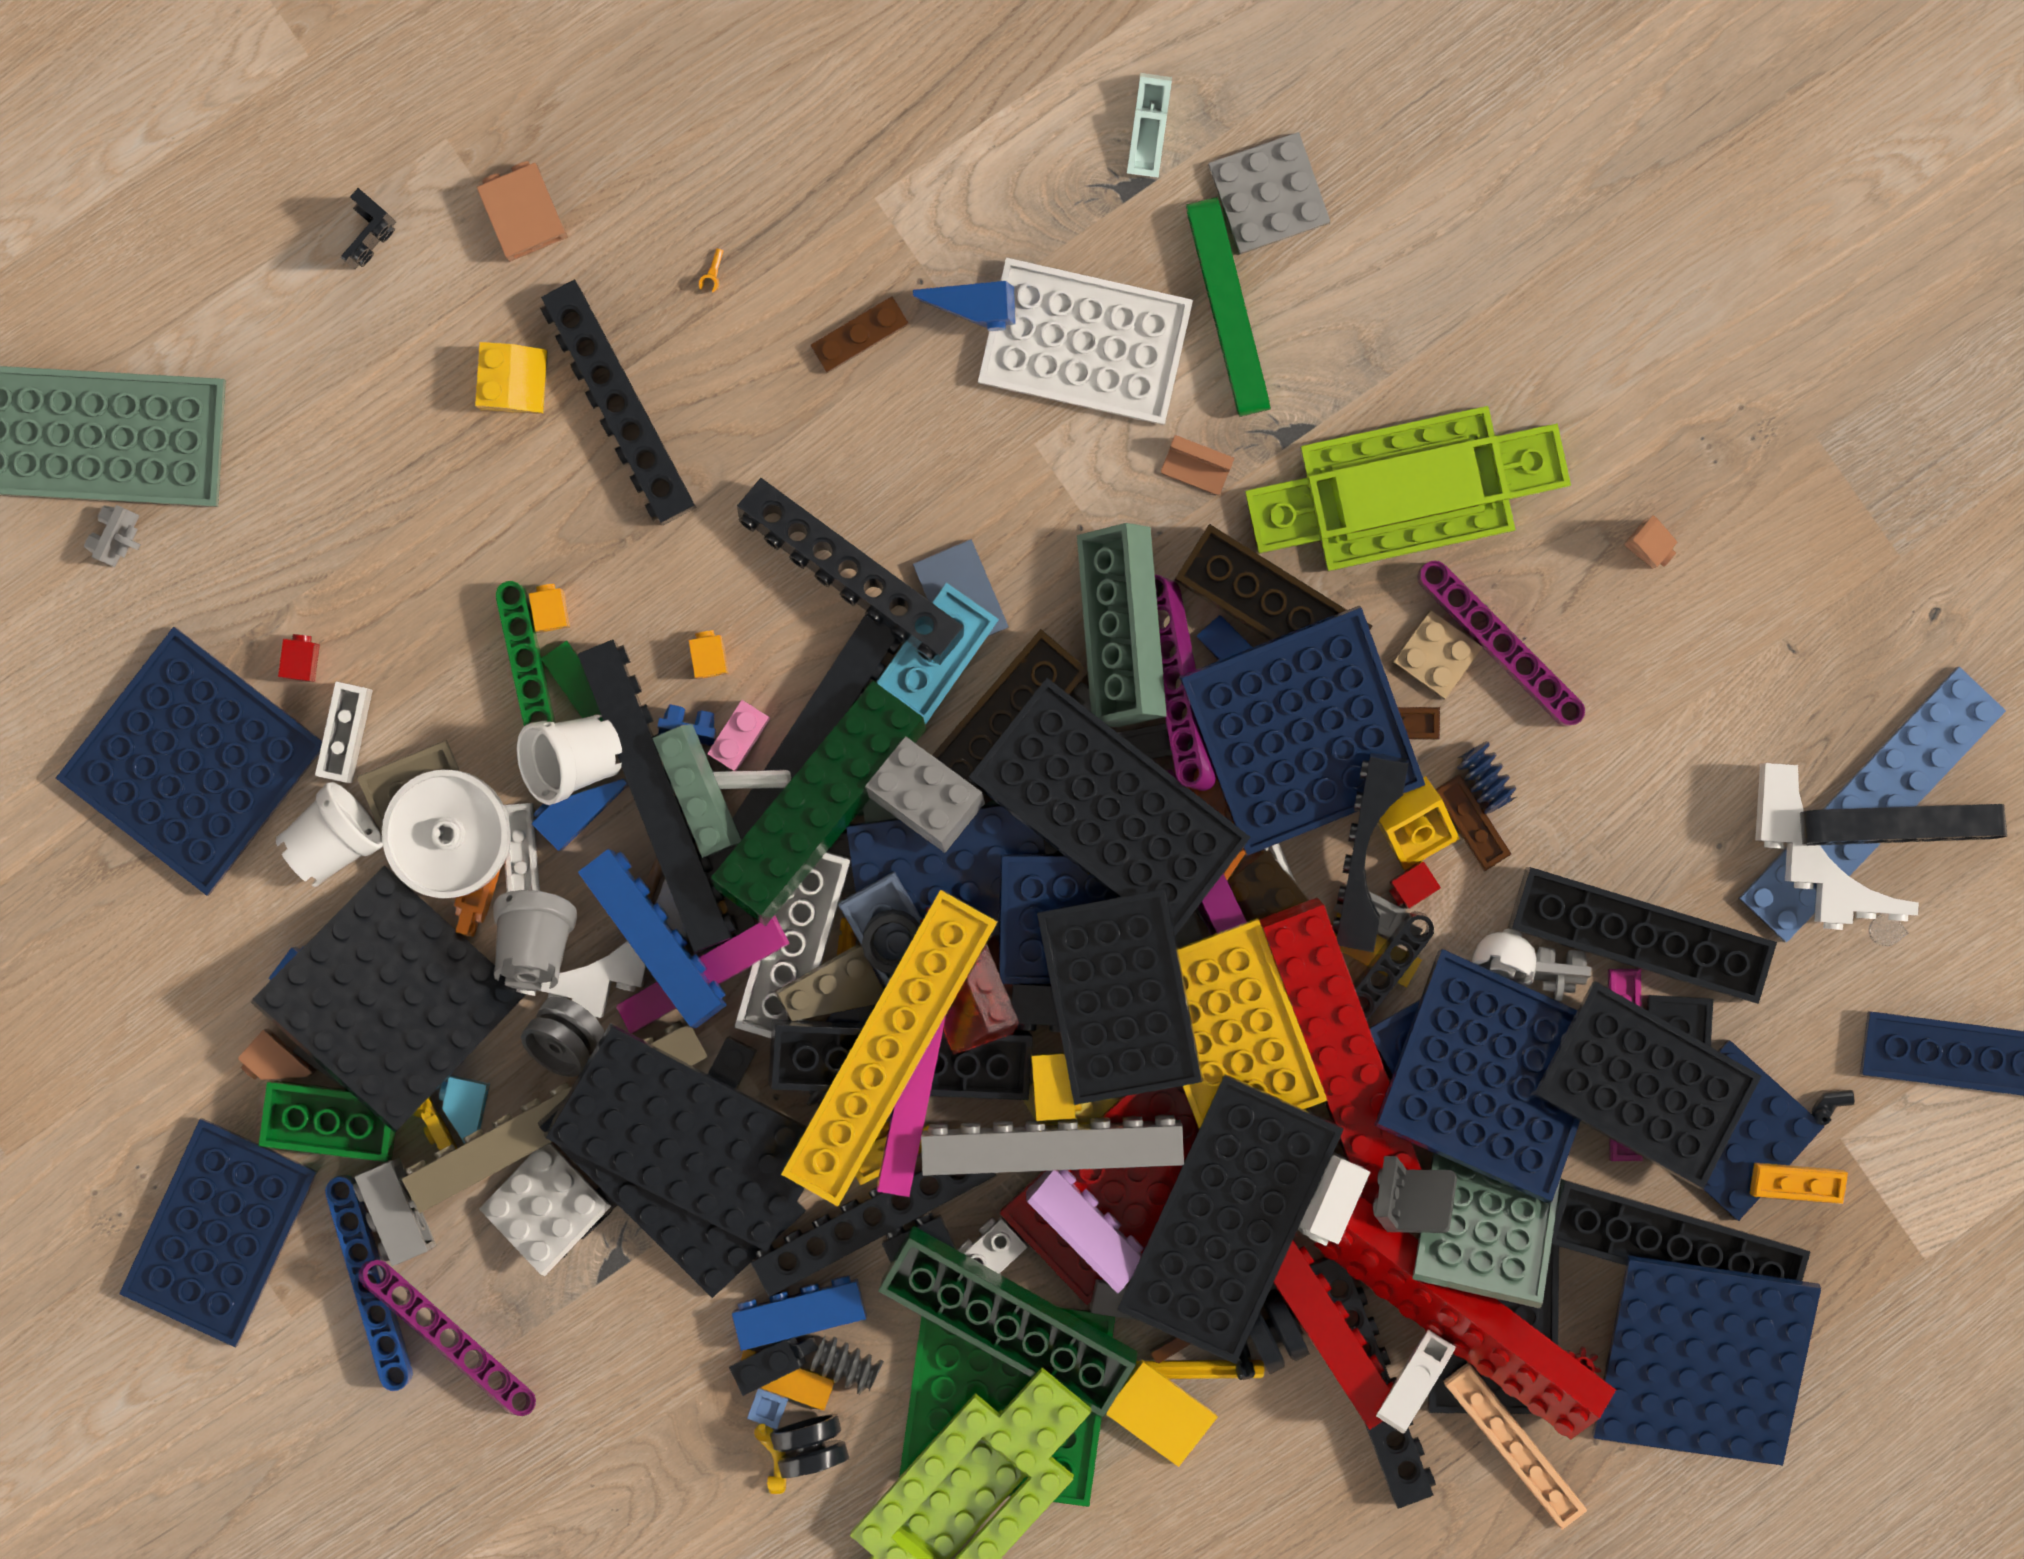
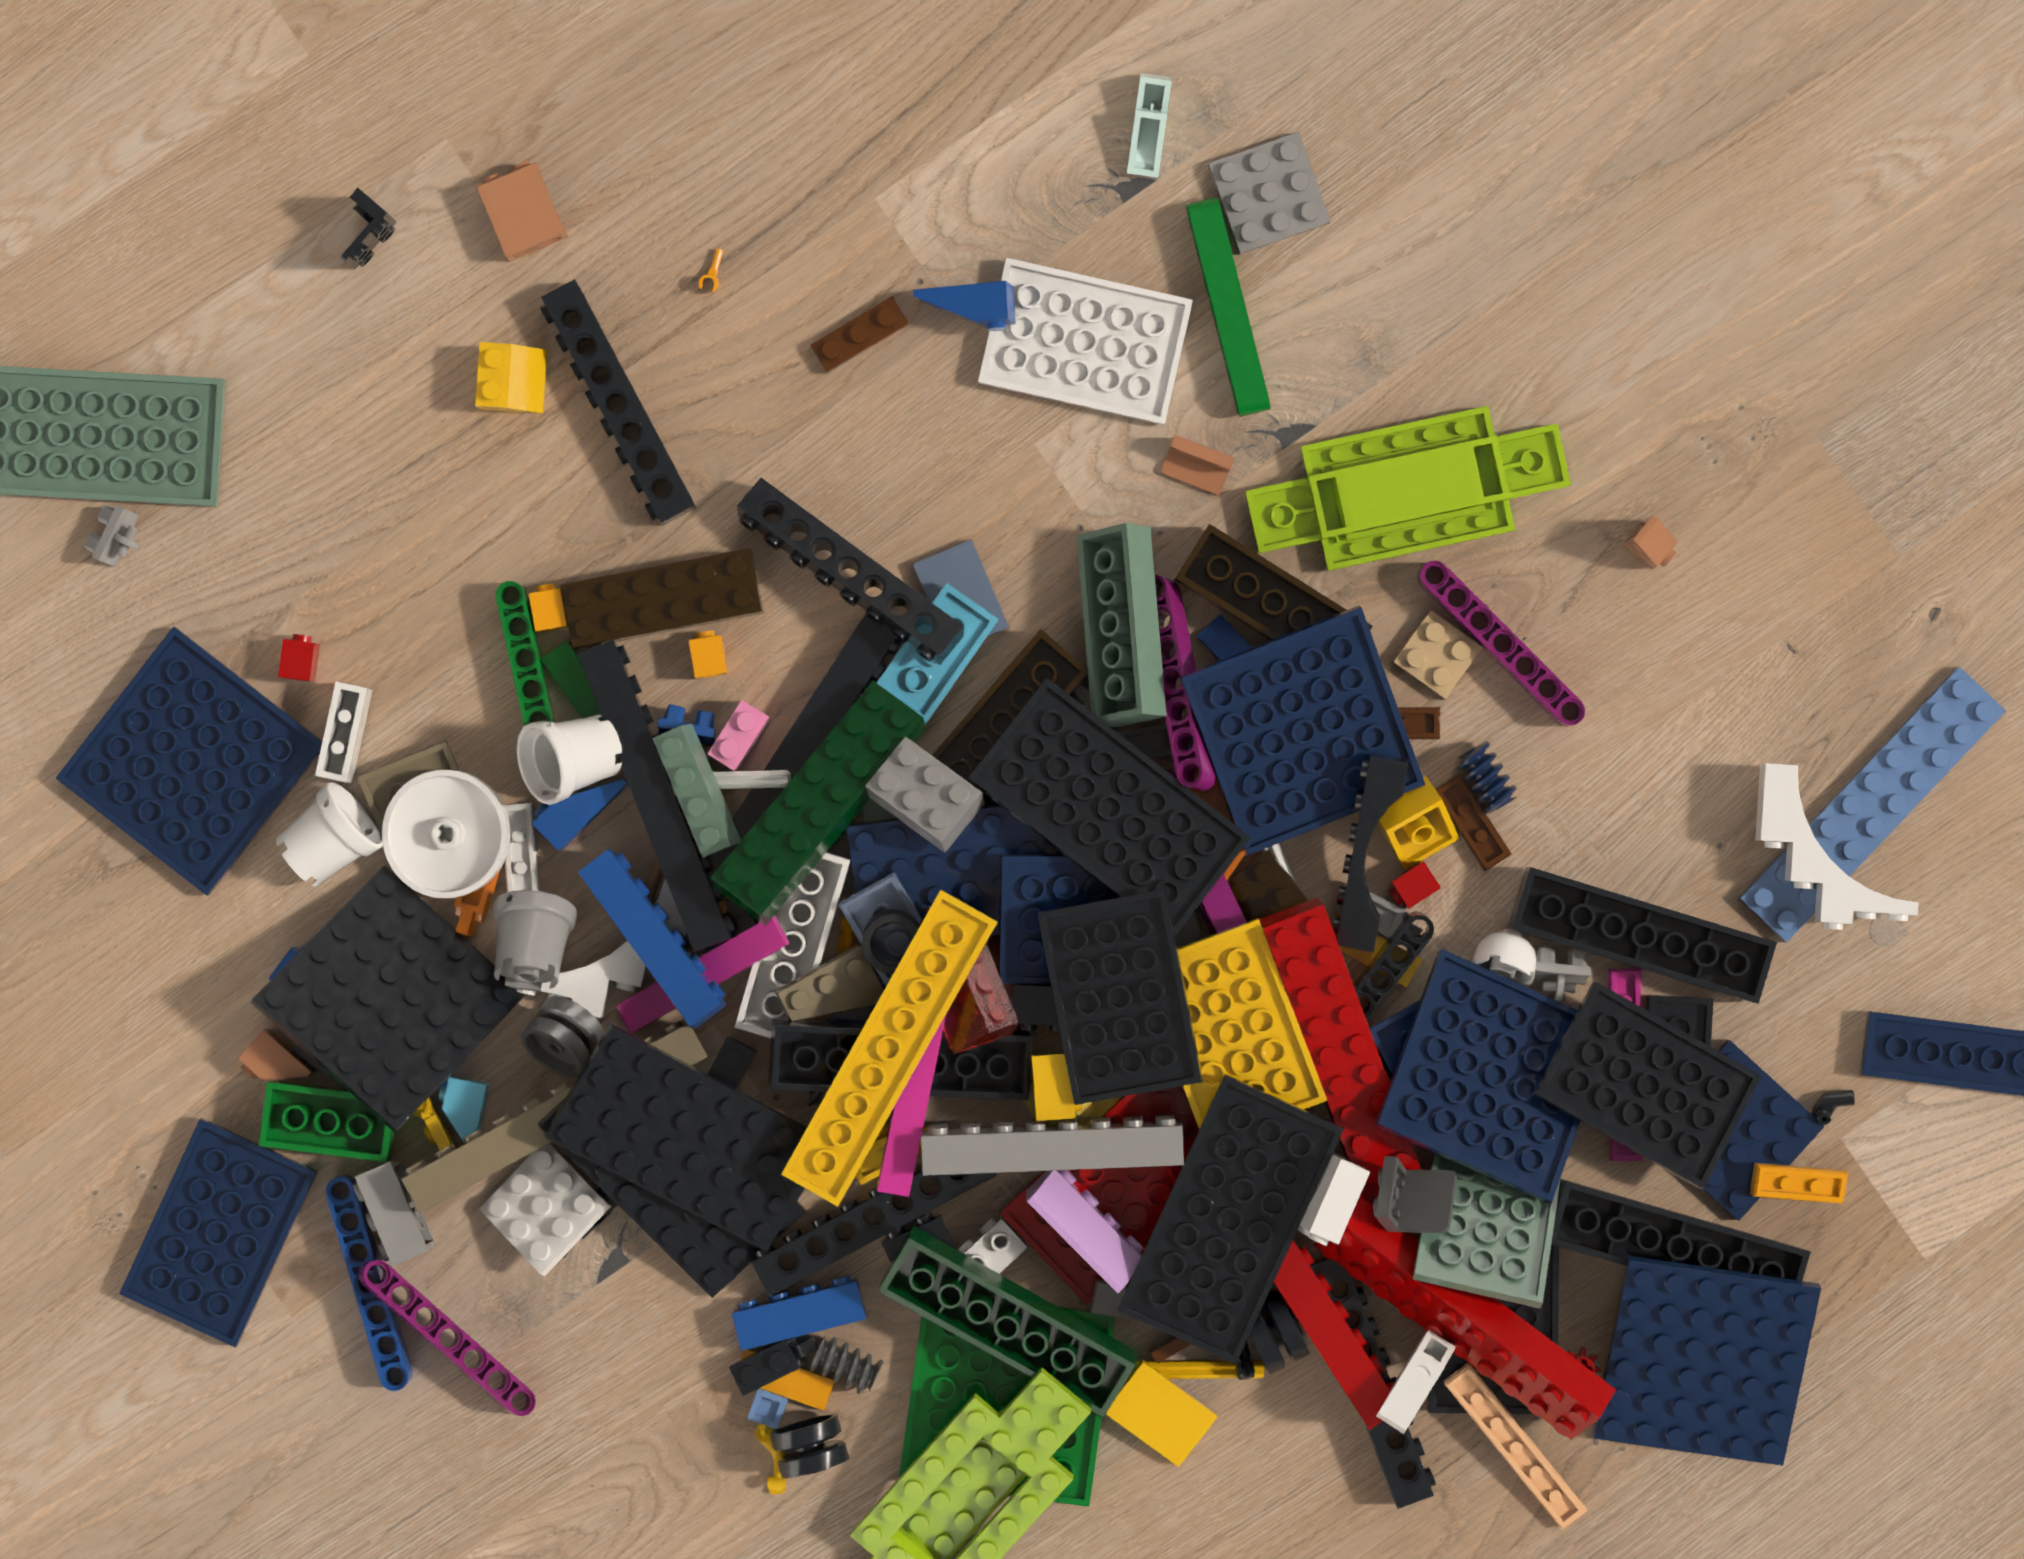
black beam [1800,804,2008,846] -> none
none -> dark brown brick [561,548,764,650]

